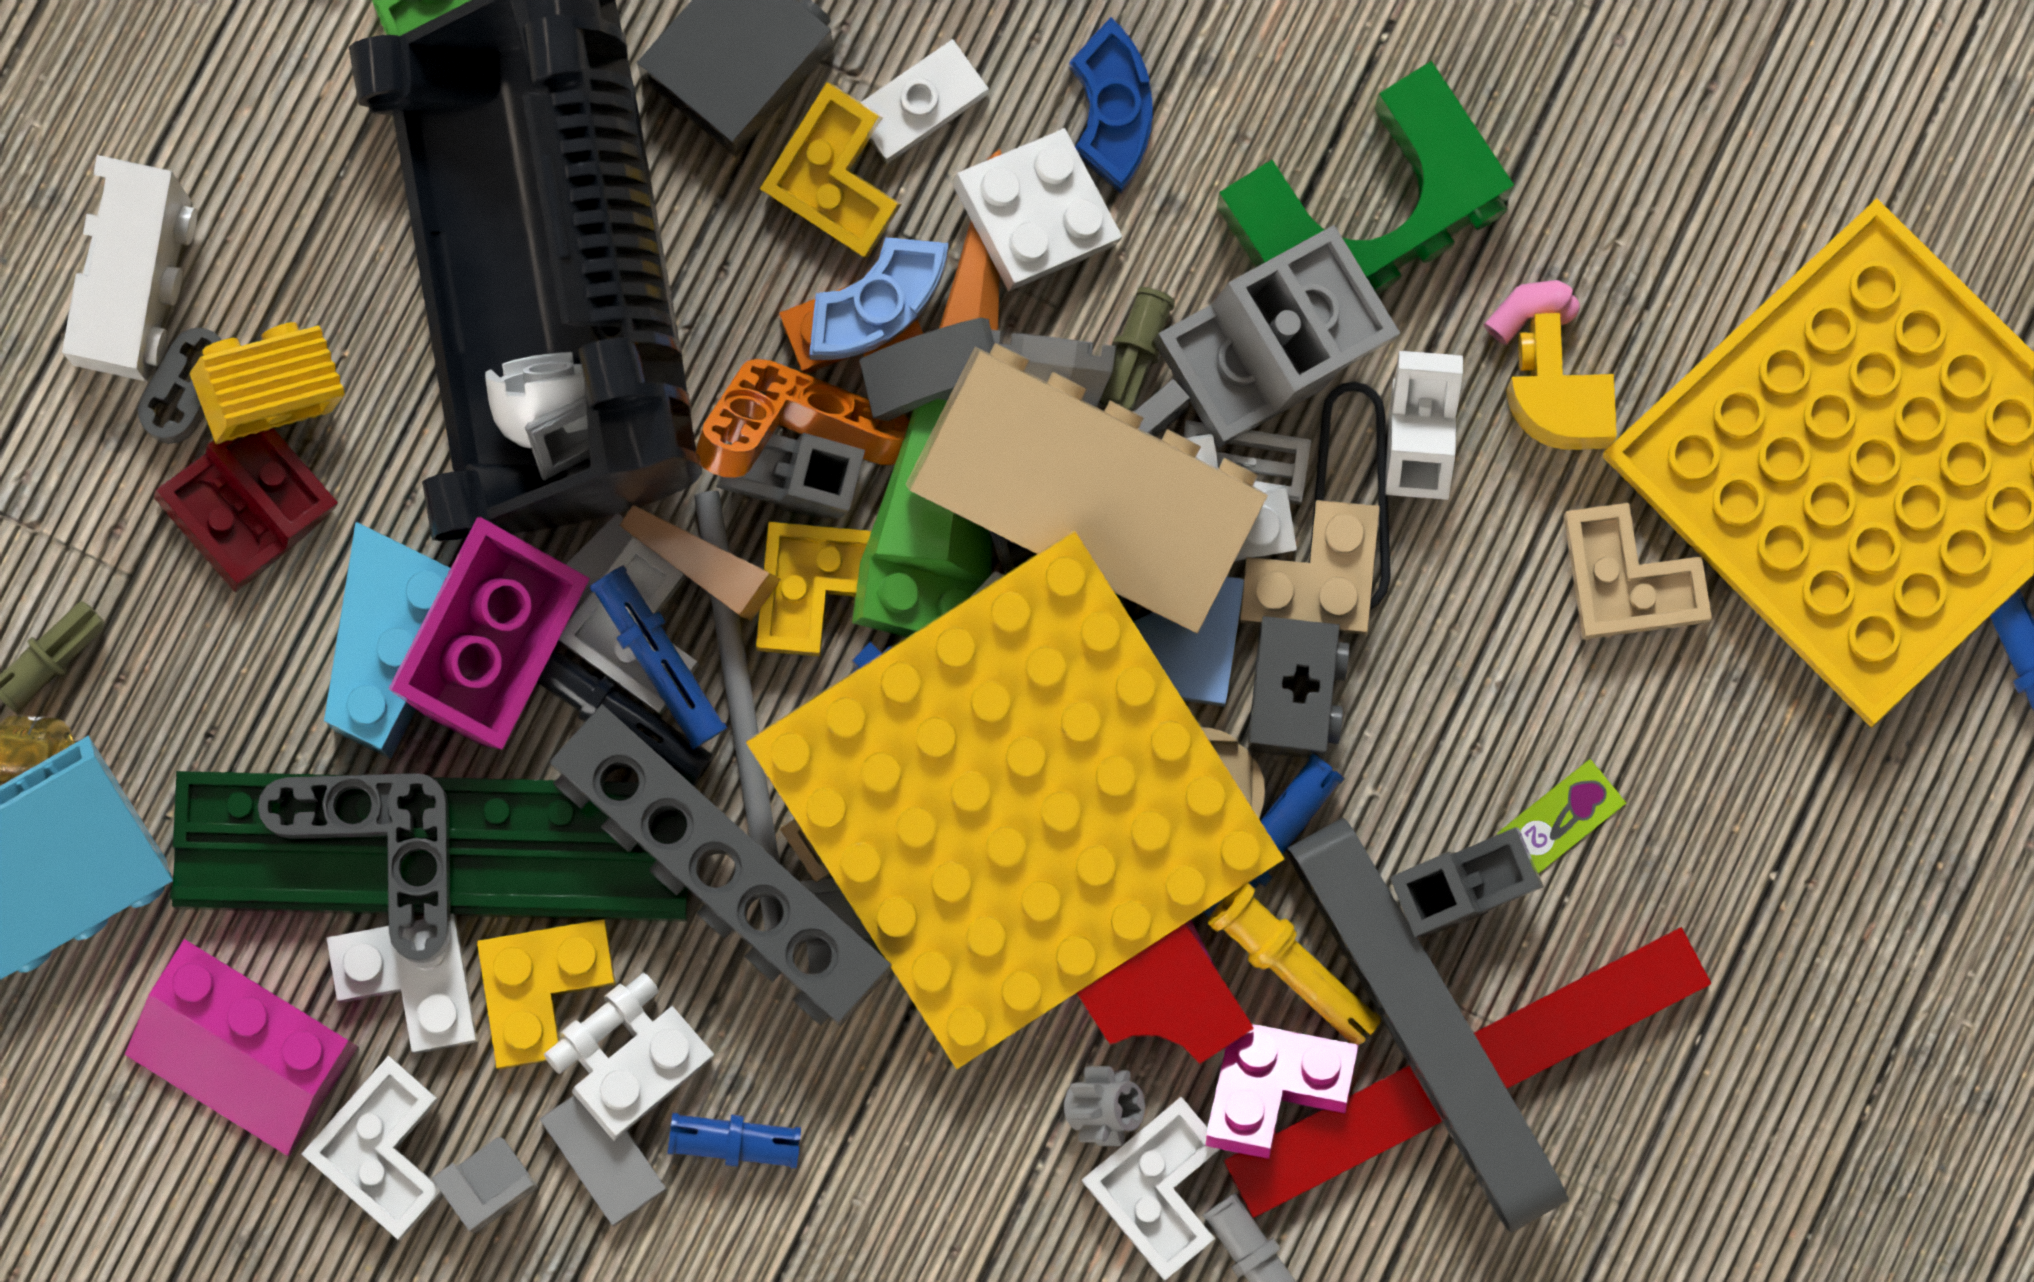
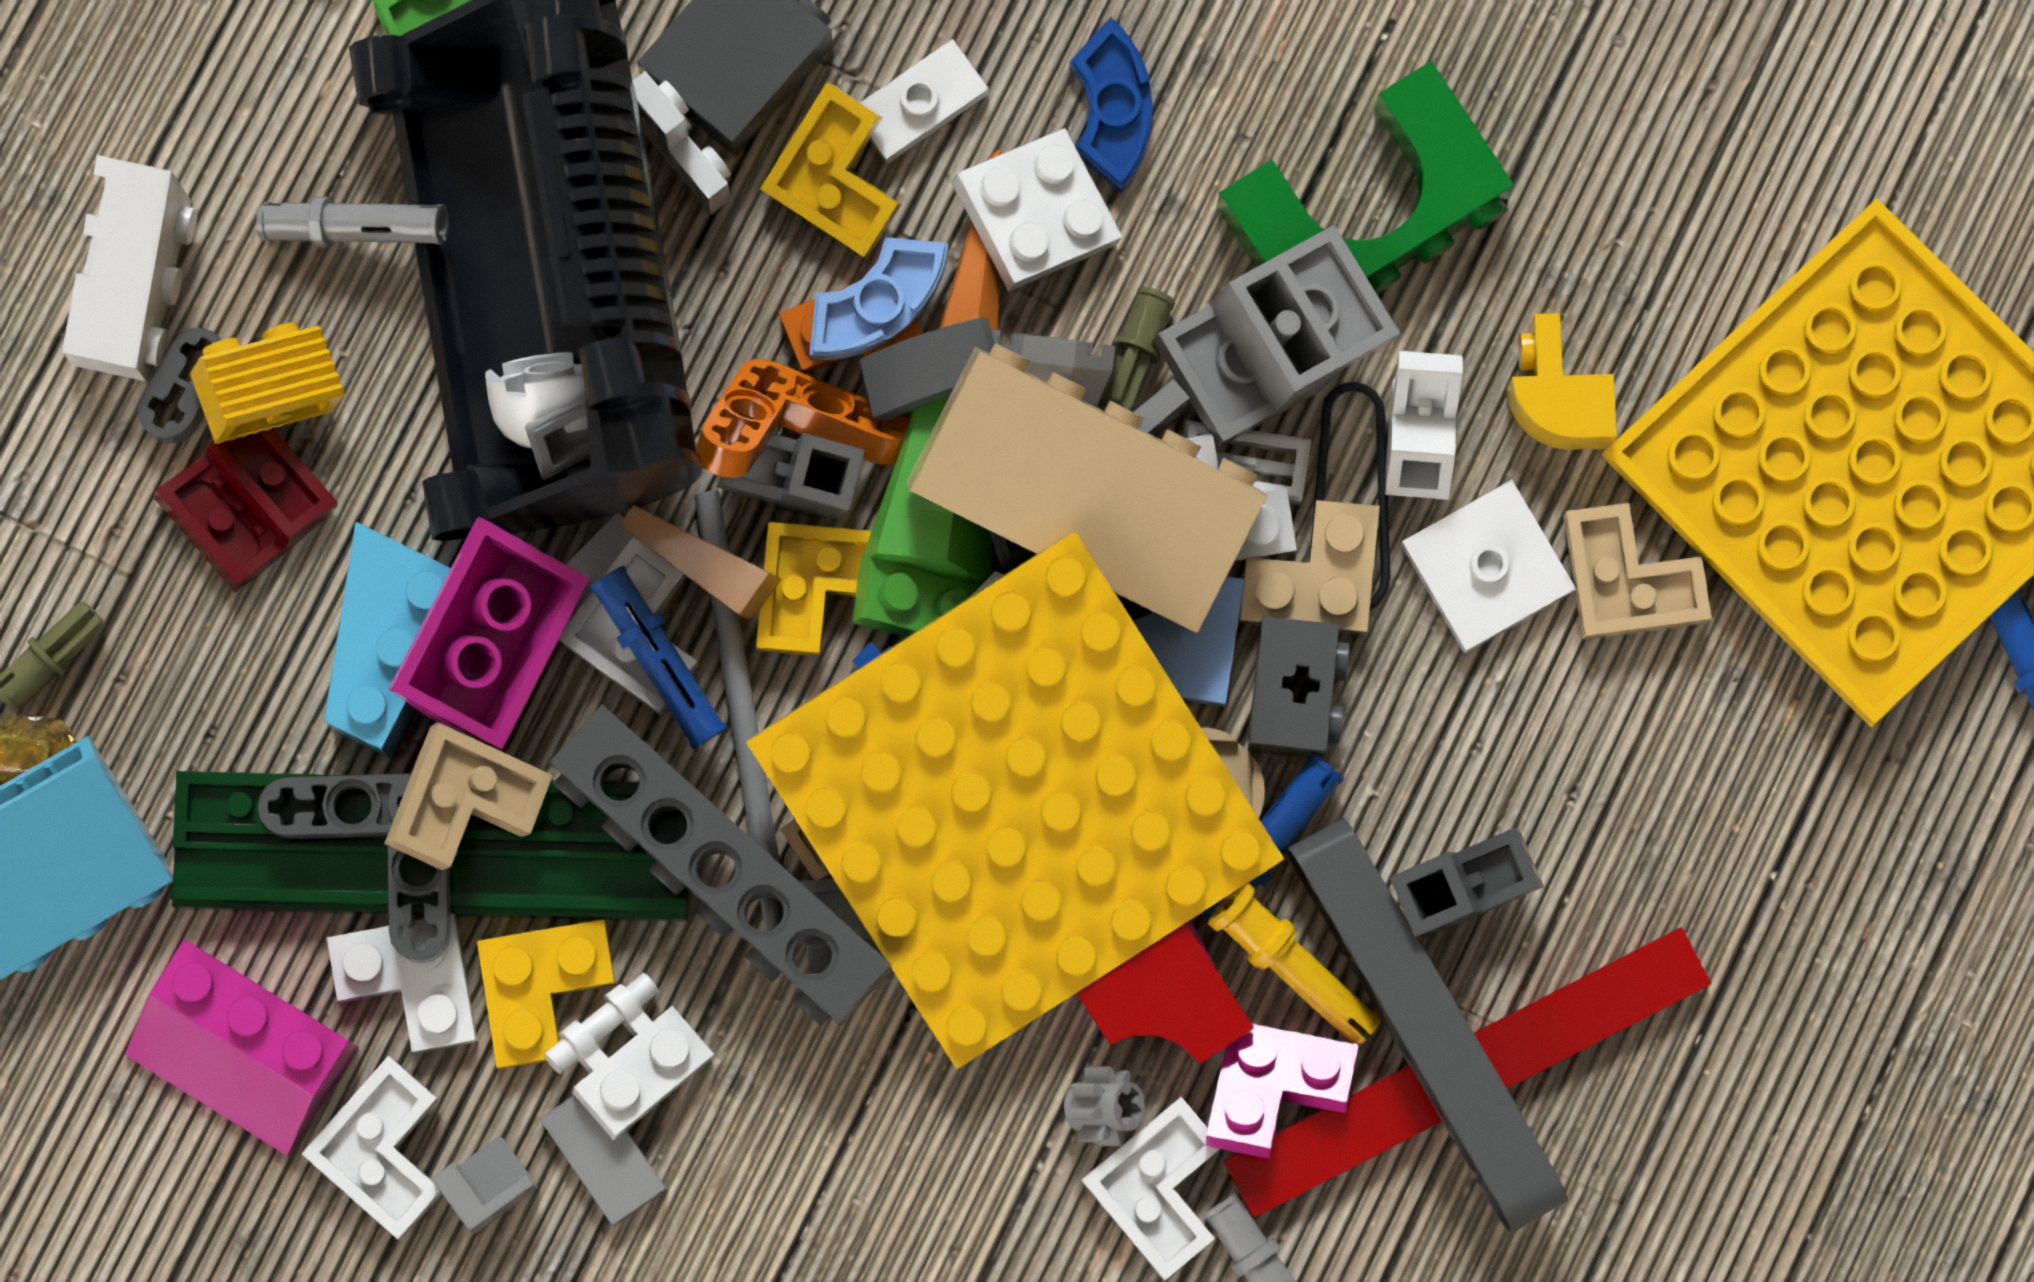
black pin [537,650,714,786] -> none
blue pin [668,1113,801,1169] -> none
bright pink arm [1483,280,1580,345] -> none
lime sticker [1497,759,1626,874] -> none
none -> light grey pin [256,197,449,248]
none -> tan plate [385,723,553,870]
none -> white plate [633,71,731,215]
none -> white plate [1401,480,1576,654]

